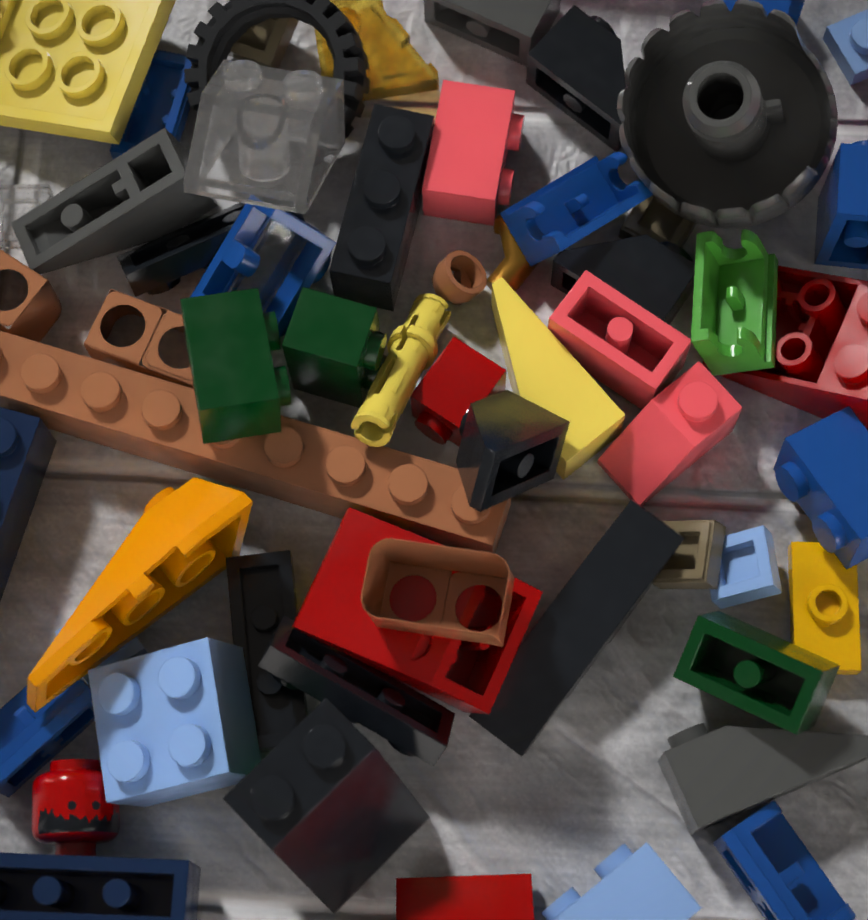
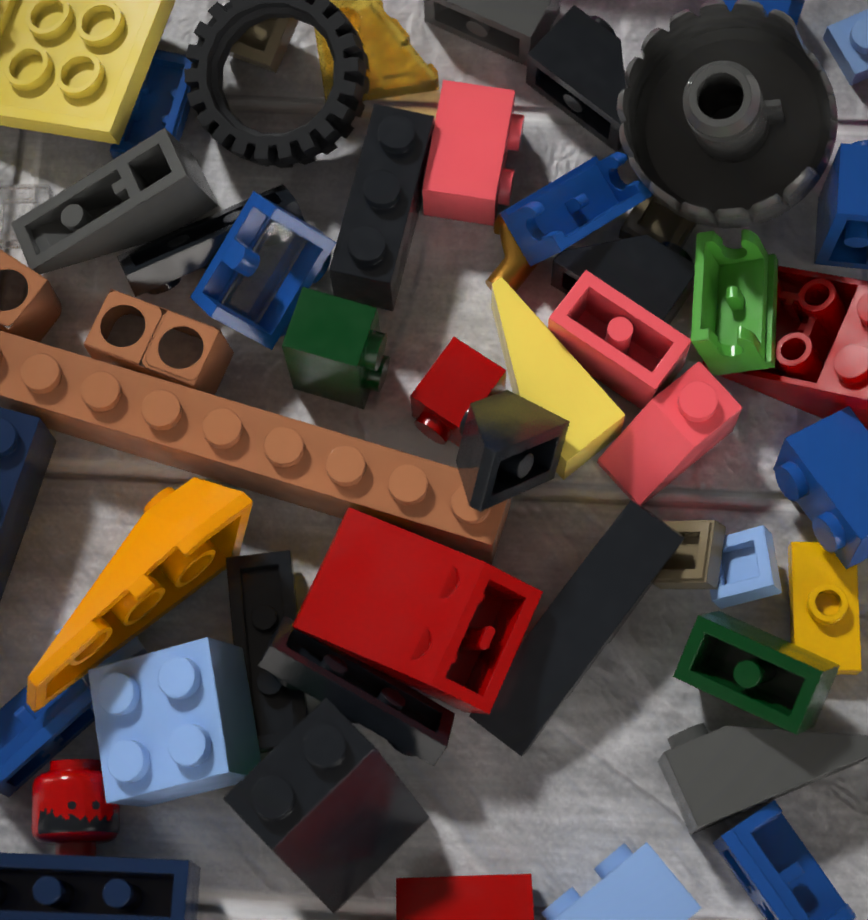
dark green brick [180,288,292,444] -> none
clear slope [183,60,345,215] -> none
light yellow pin [351,293,451,447] -> none
nougat piece [361,538,515,646] -> none
nougat hinge [432,250,487,305] -> none

